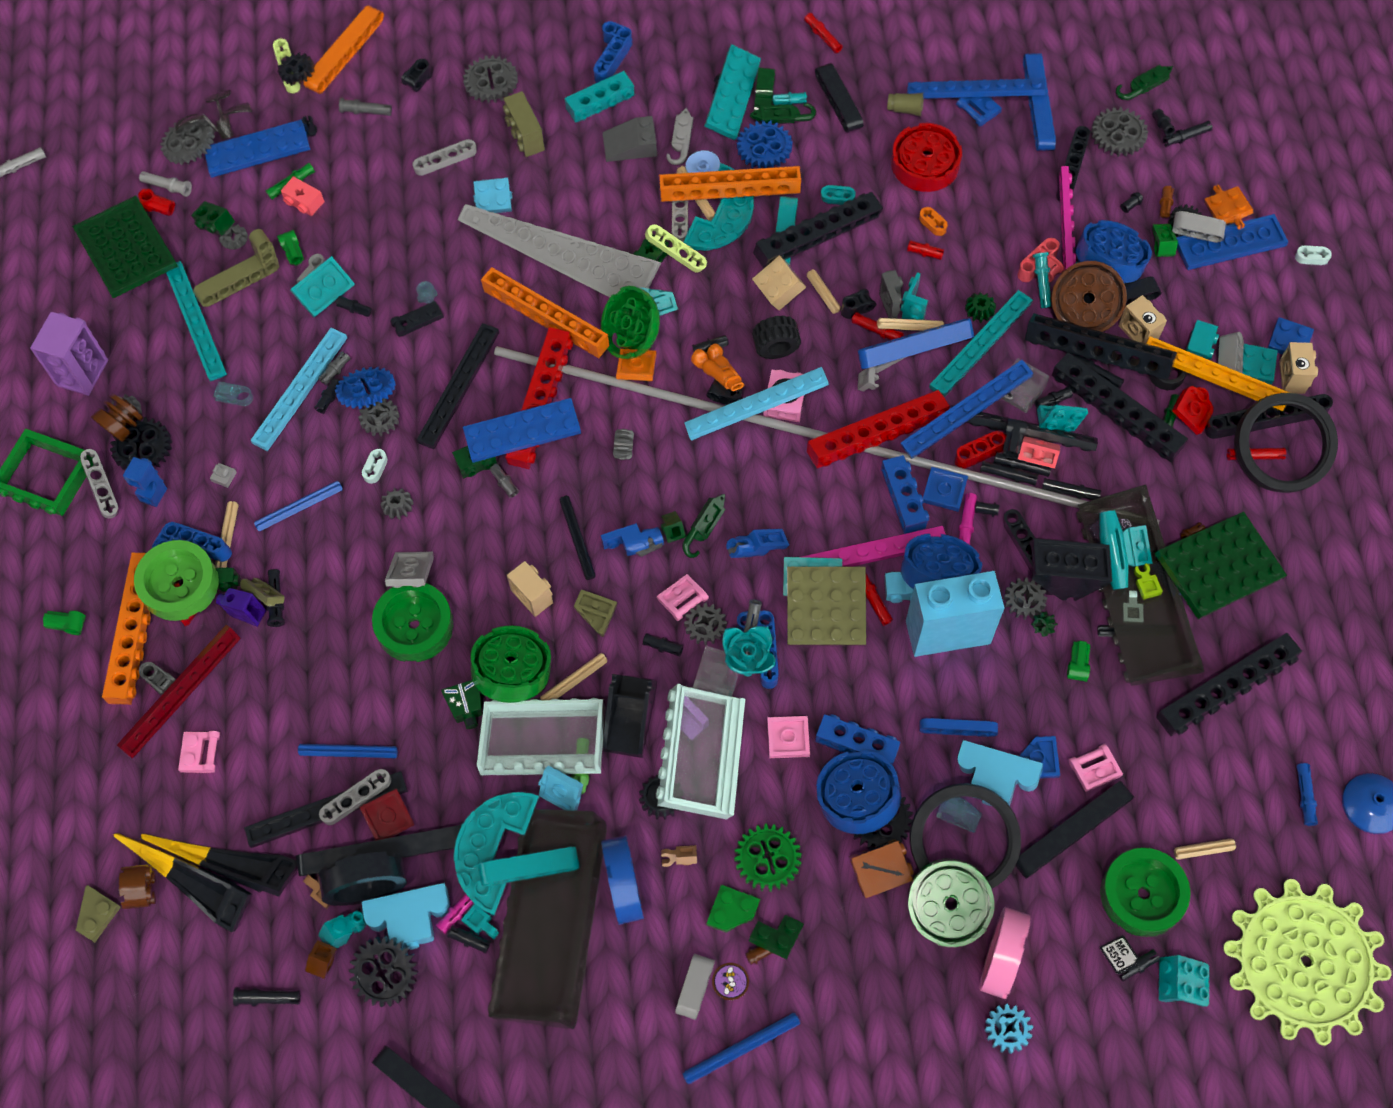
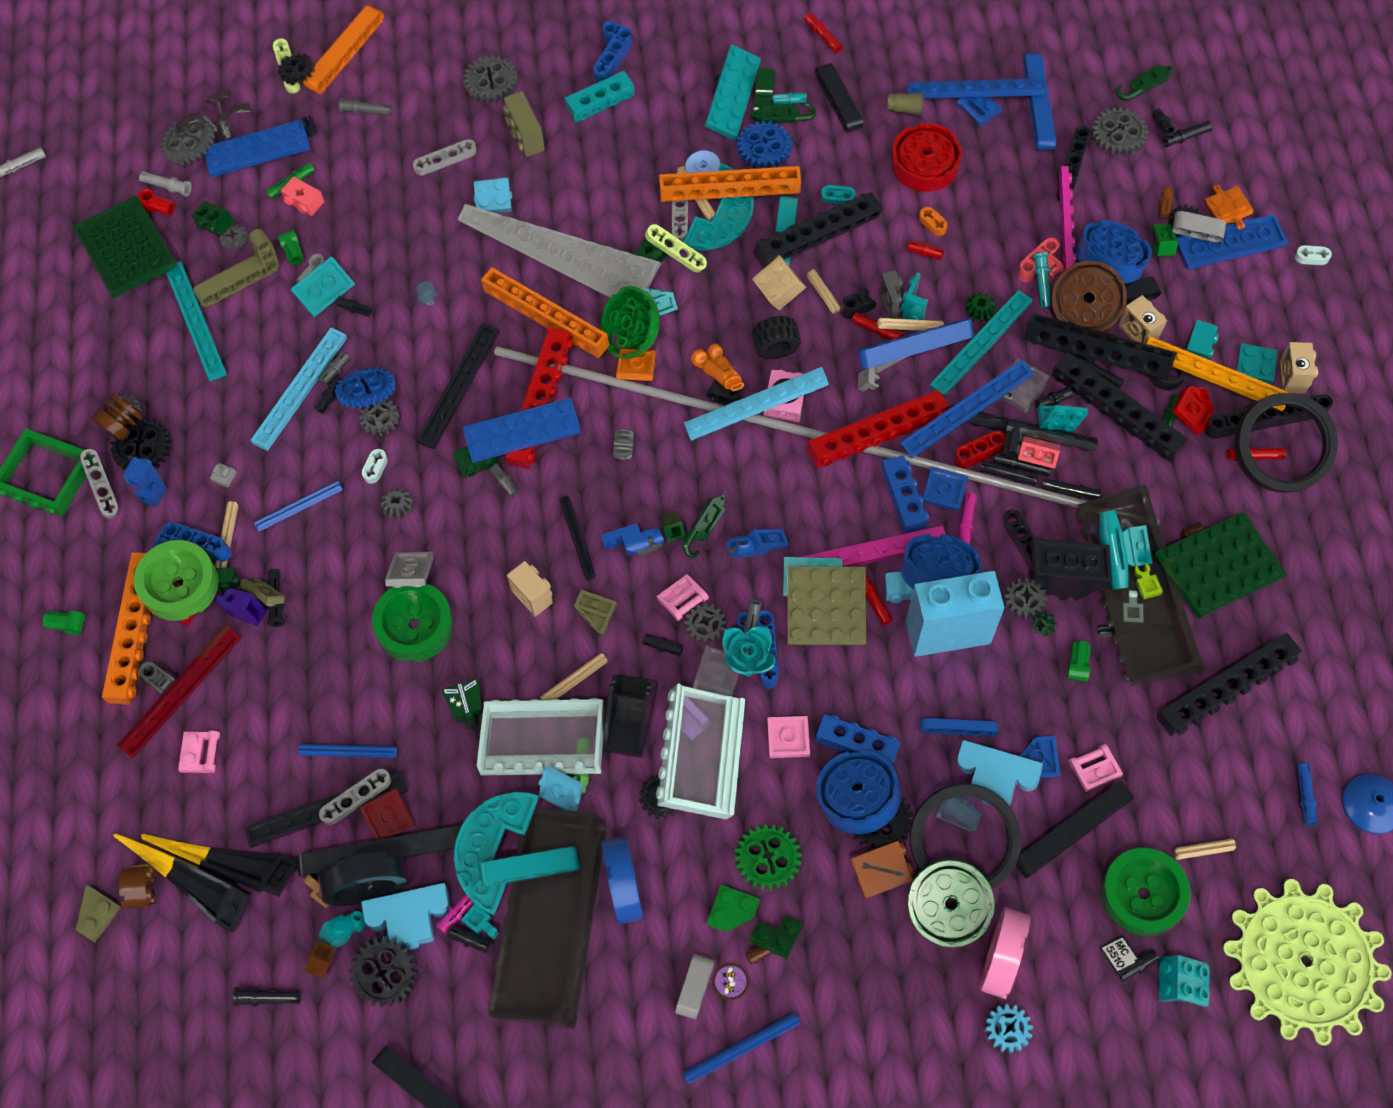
medium lavender brick [30,312,108,396] -> none
clear light blue piece [213,382,253,406] -> none
black plate [390,301,444,337] -> none
black piece [401,58,432,92] -> none
green brick [471,626,551,703] -> none
dark grey slope [603,116,657,162] -> none
medium nougat plate [661,845,697,867] -> none
light grey plate [667,108,693,165] -> none
black axle [692,335,729,352] -> none
black pin [975,501,1000,517] -> none
black pin [1120,192,1143,213] -> none
light grey beam [1218,332,1244,373] -> none
blue plate [1268,317,1314,355] -> none

